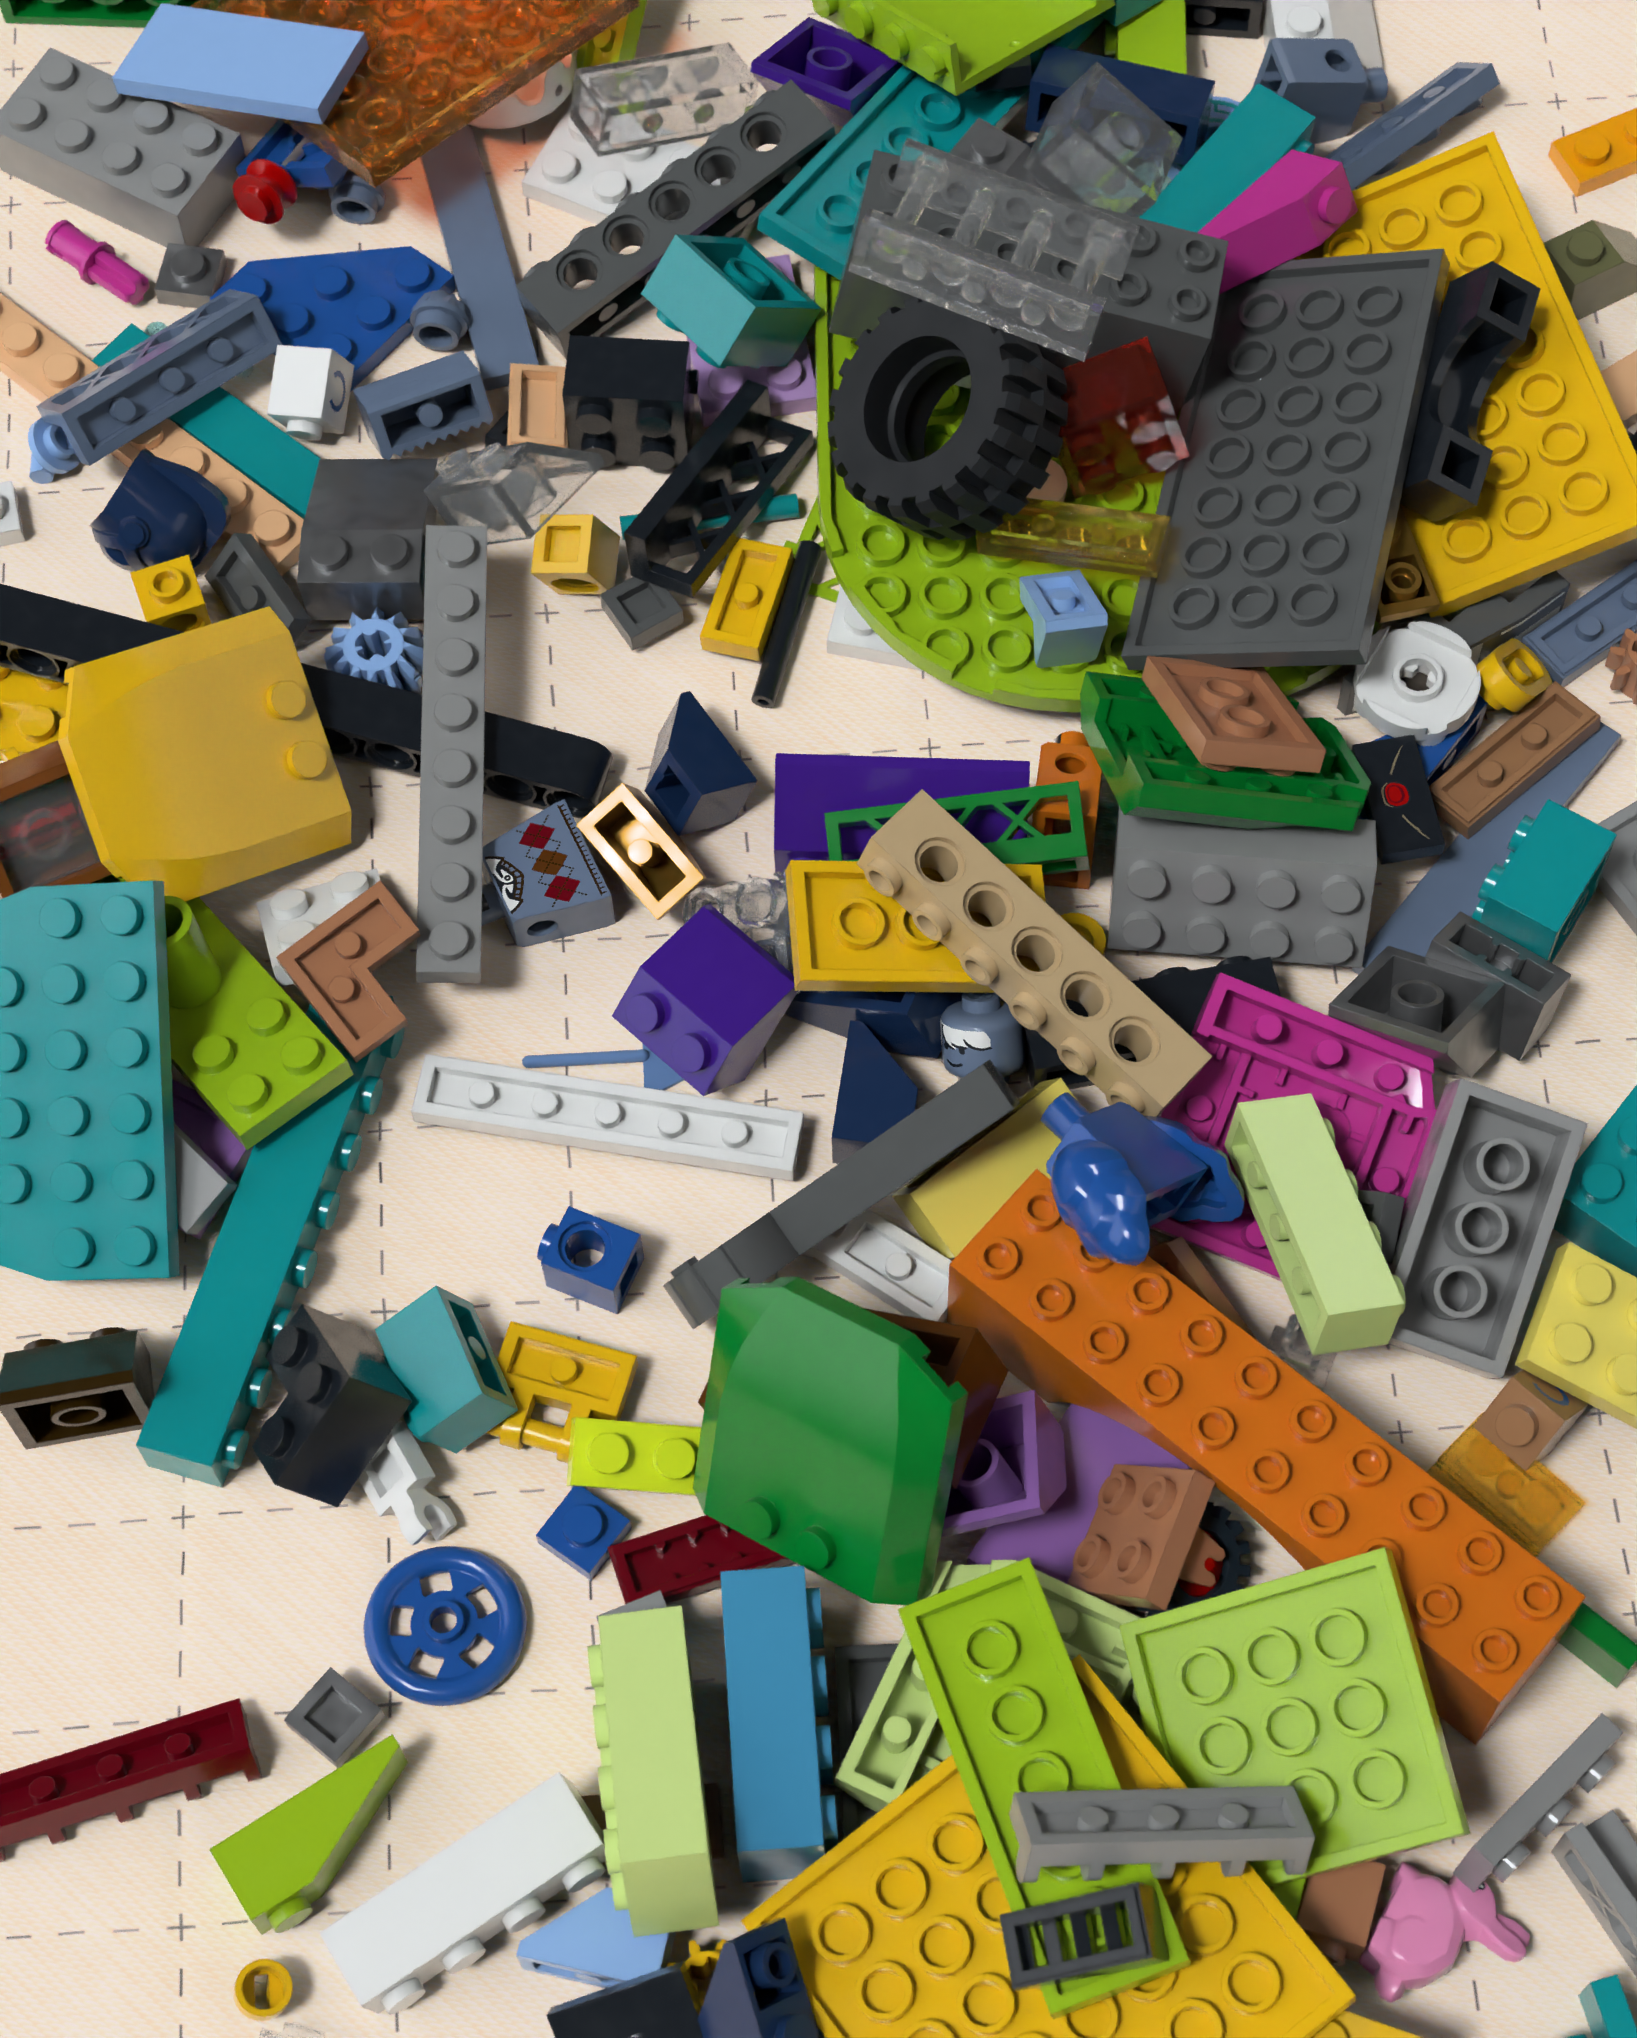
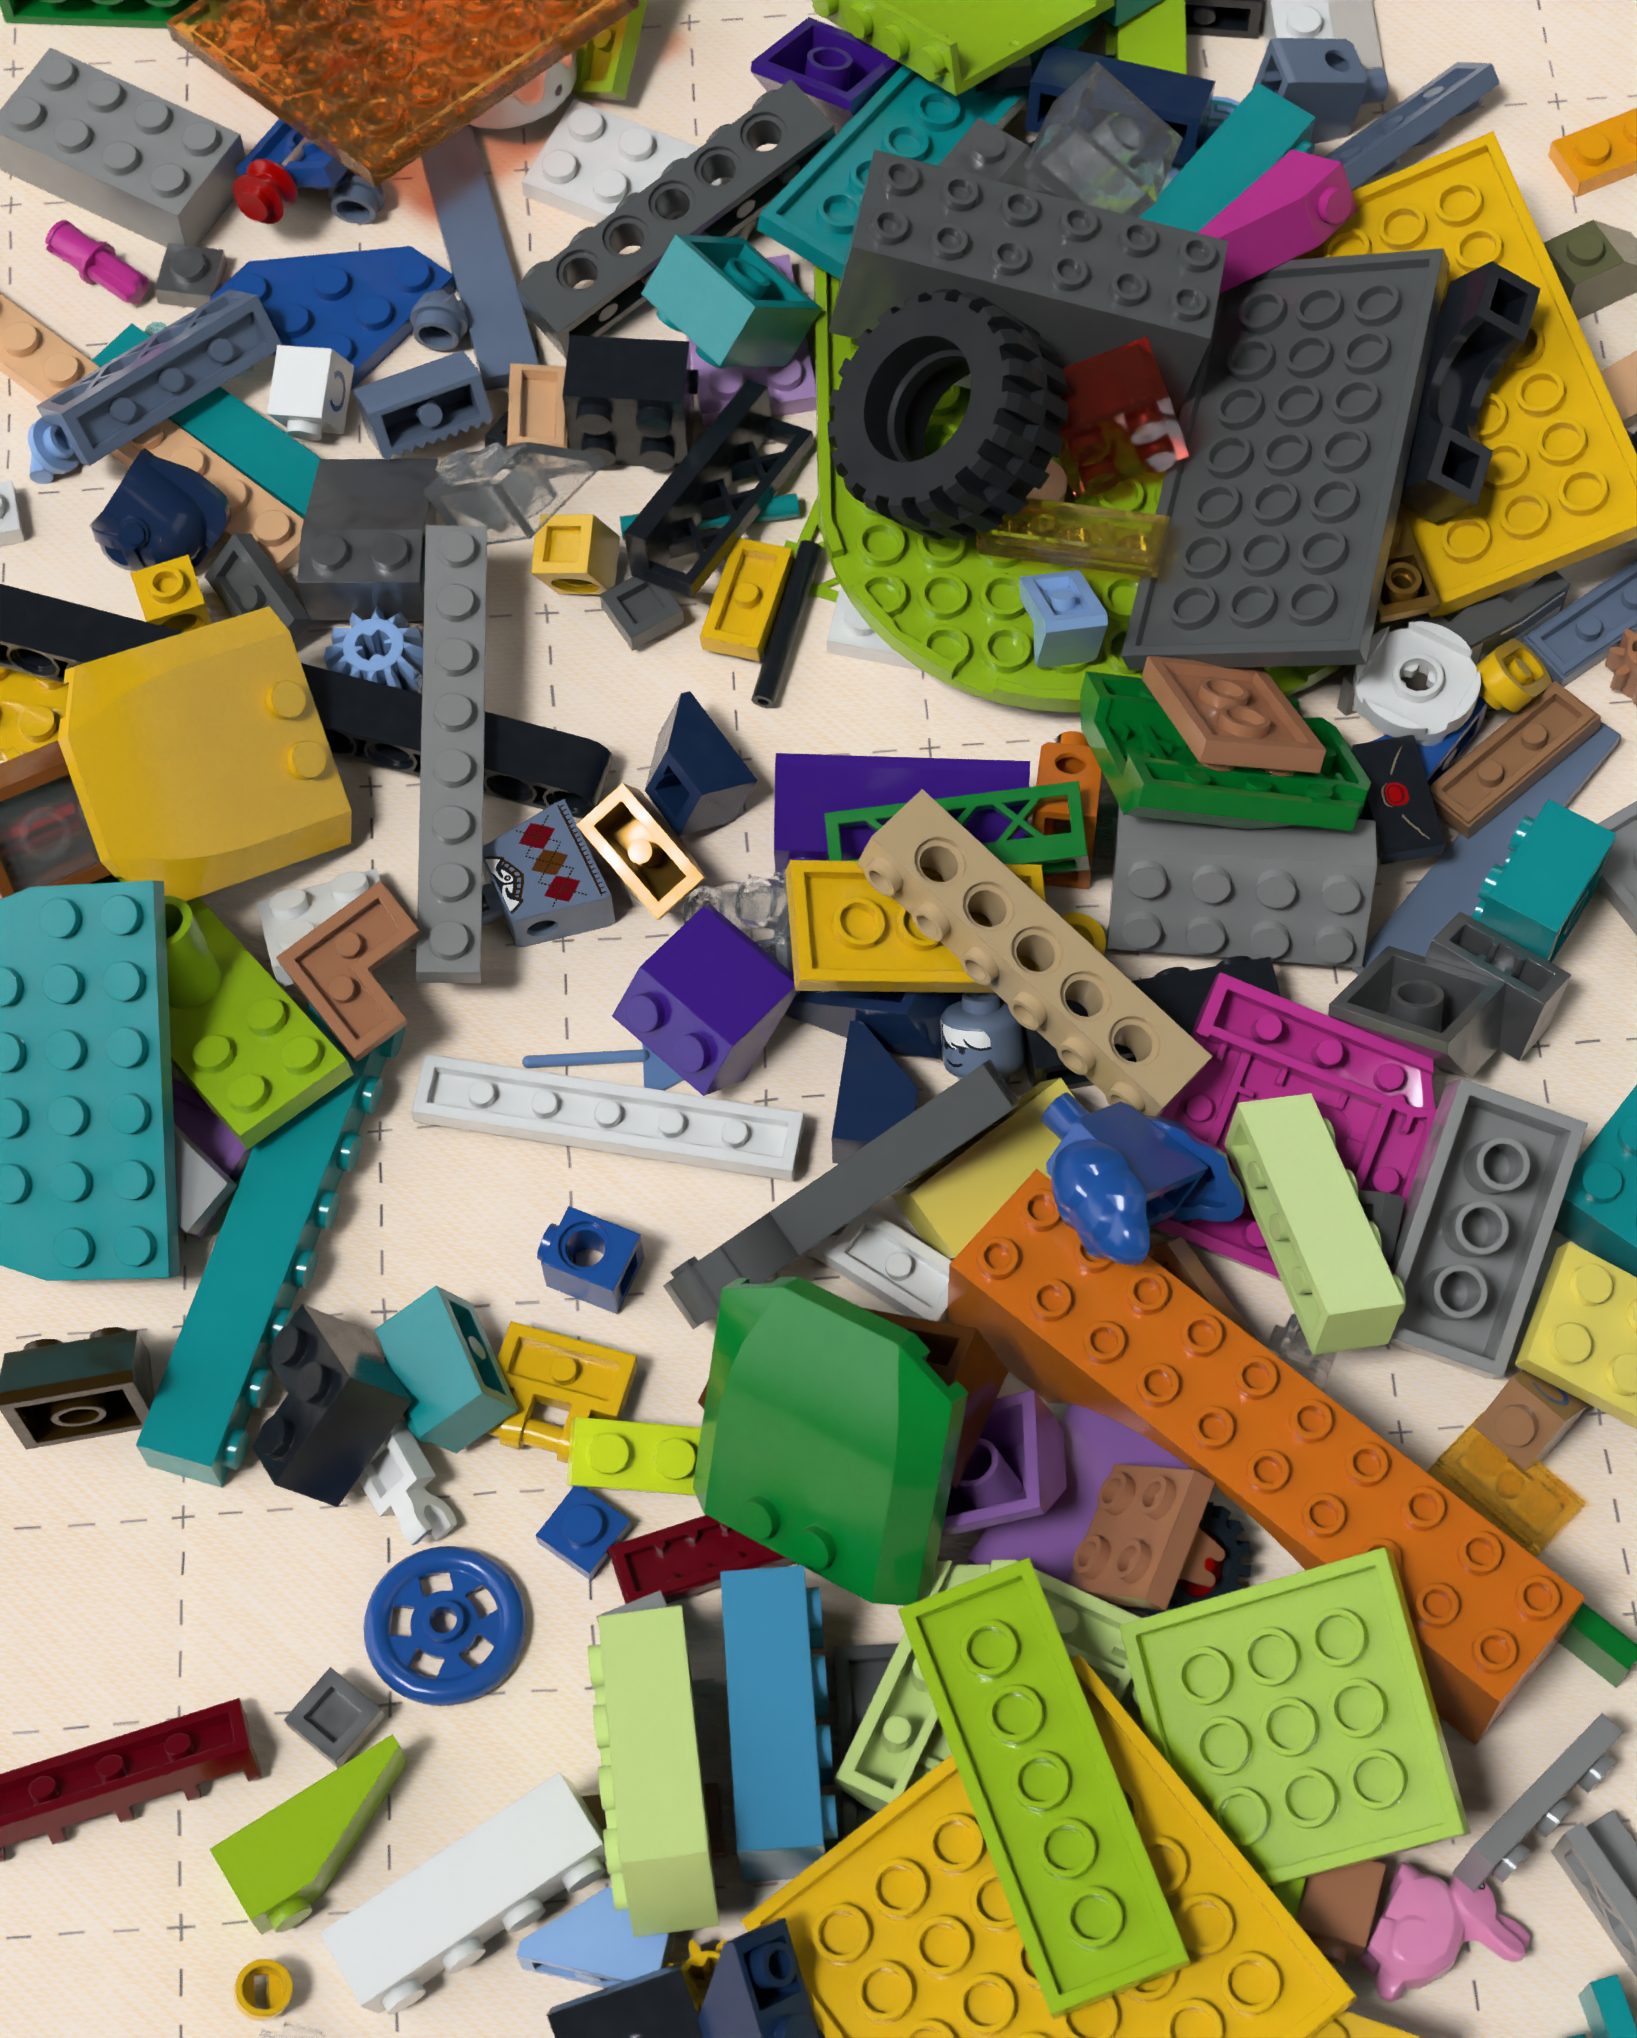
light blue tile [112,3,369,125] -> none
clear brick [570,42,759,157] -> none
clear fence [849,138,1140,362] -> none
black slope [999,1882,1169,1991] -> none
light grey hinge [1009,1786,1315,1883] -> none

